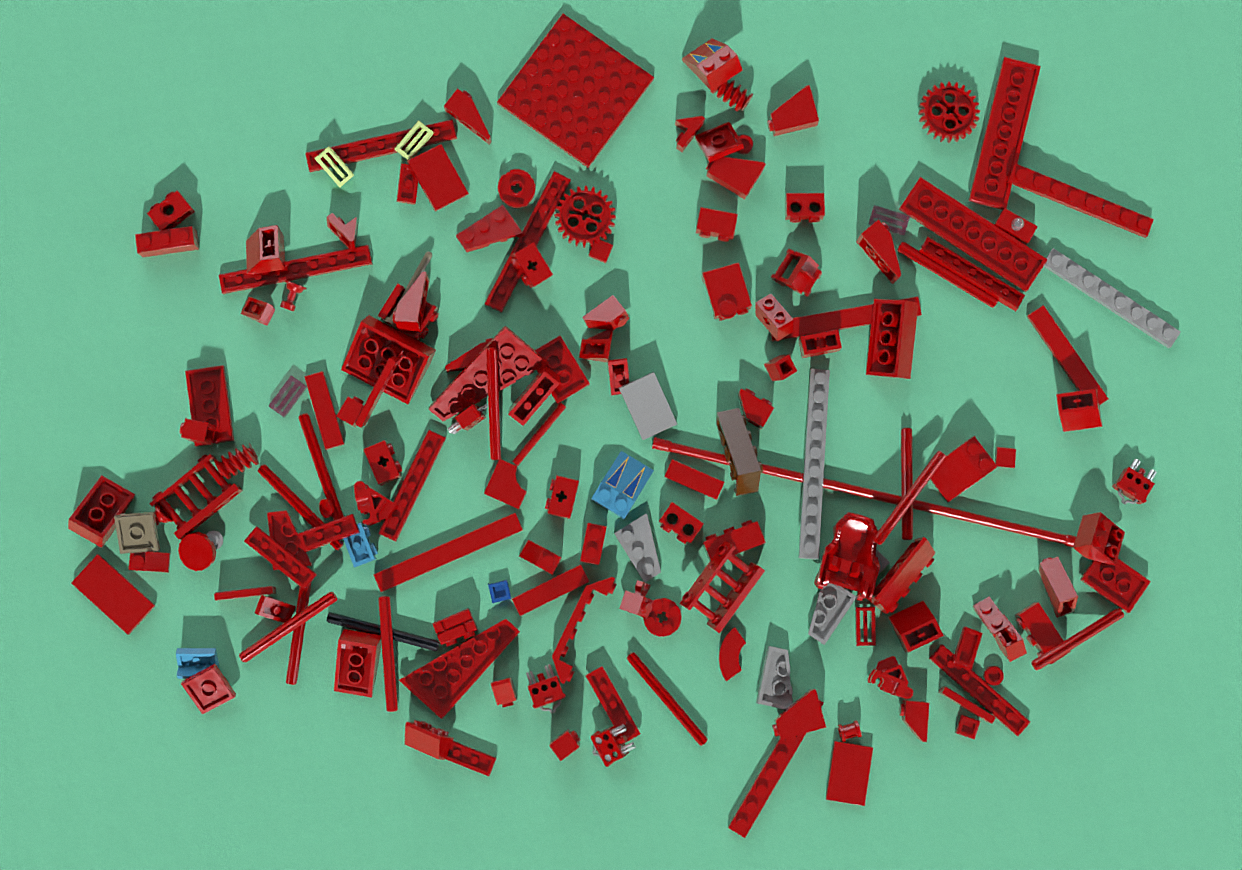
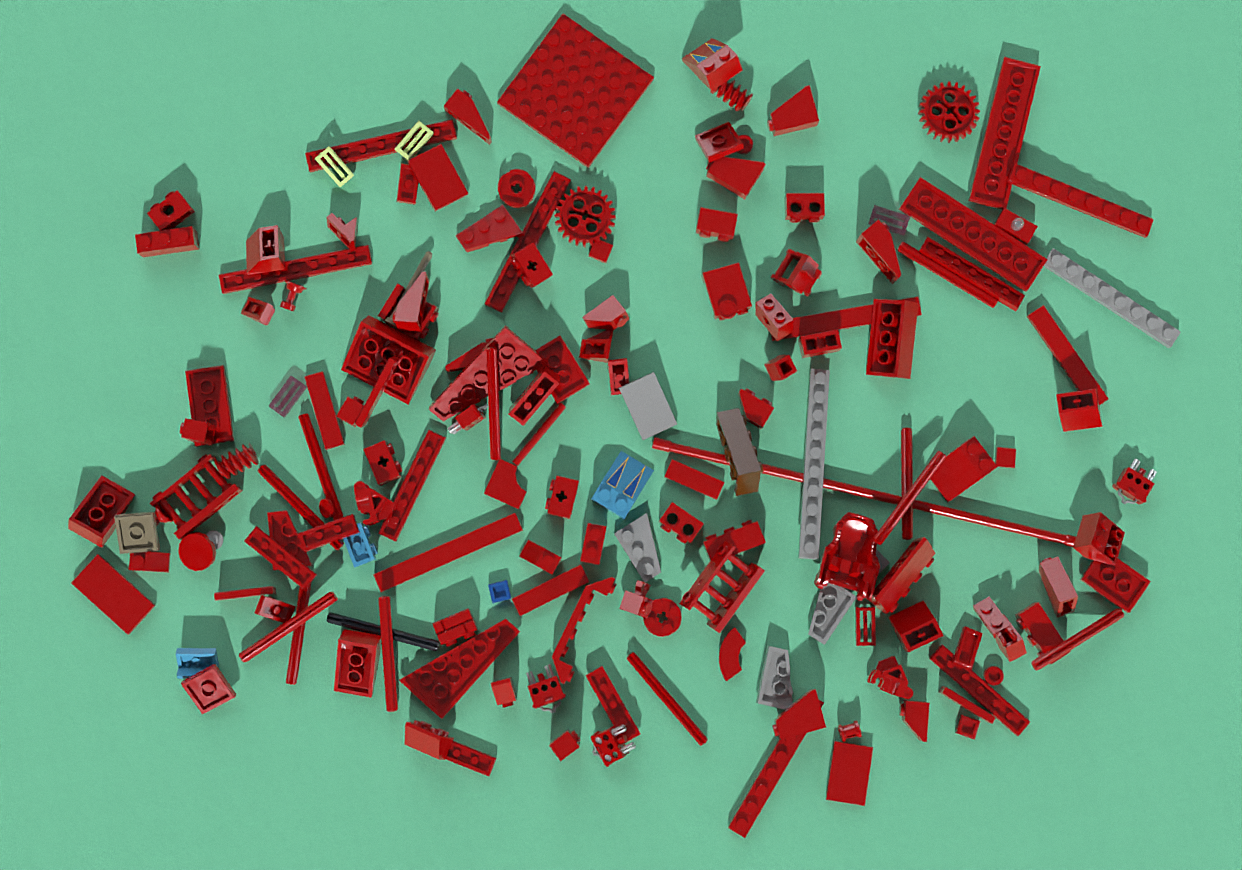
red slope [675,116,705,152] -> none

